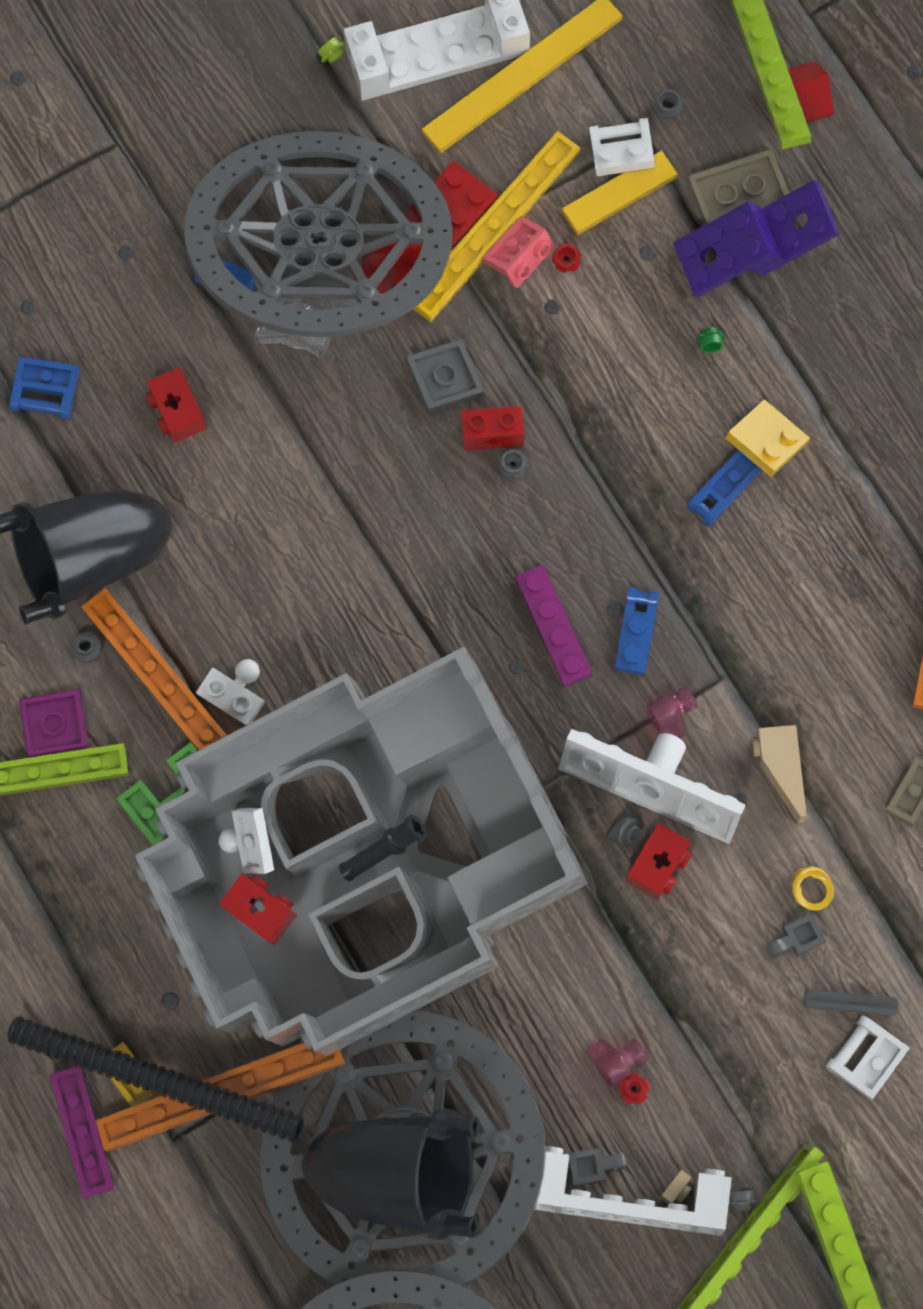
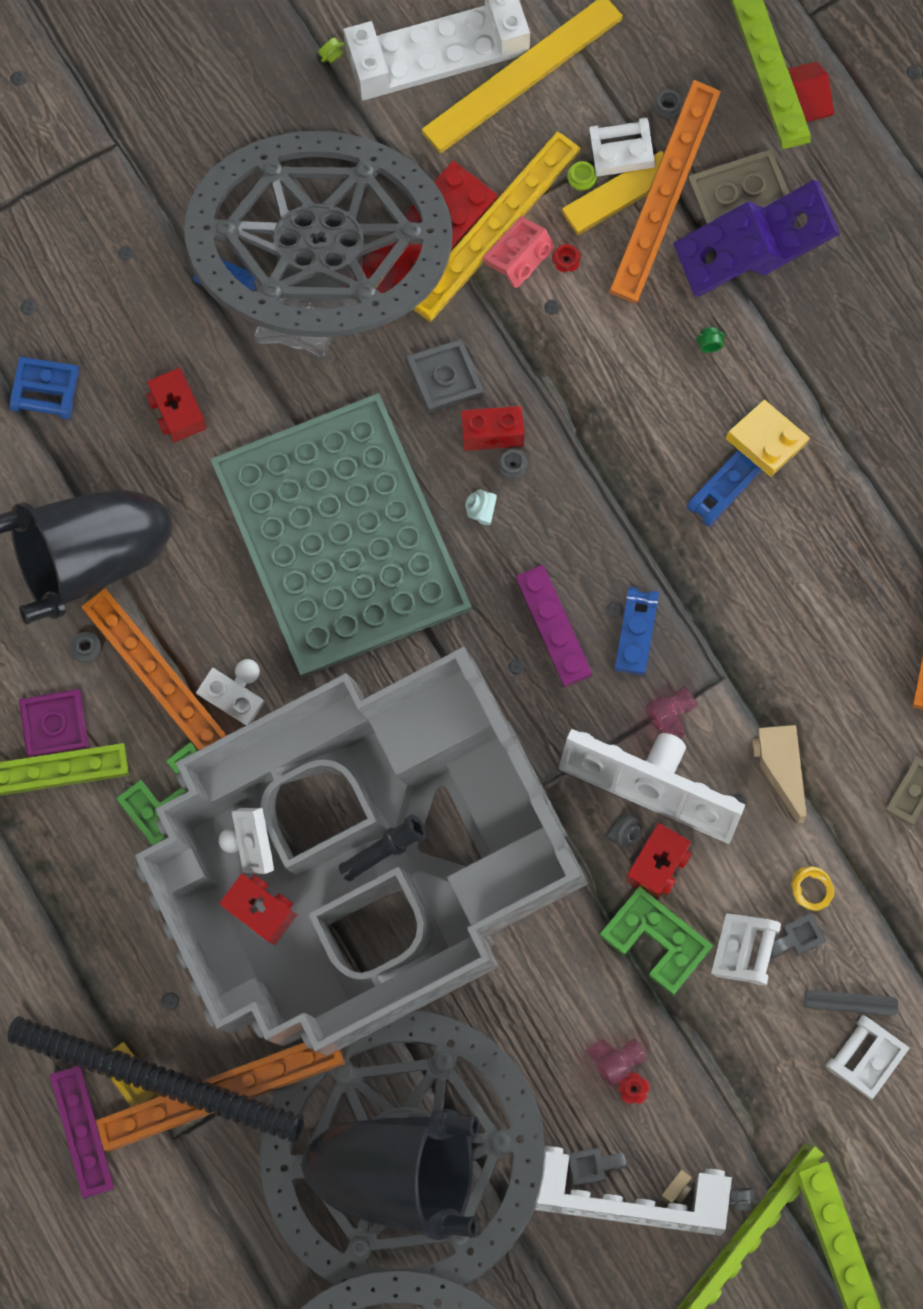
none -> sand green plate [210,393,472,678]
none -> light aqua plate [465,489,497,525]
none -> lime plate [567,161,597,191]
none -> bright green plate [600,886,713,996]
none -> orange plate [608,80,721,304]
none -> white plate [711,913,781,986]

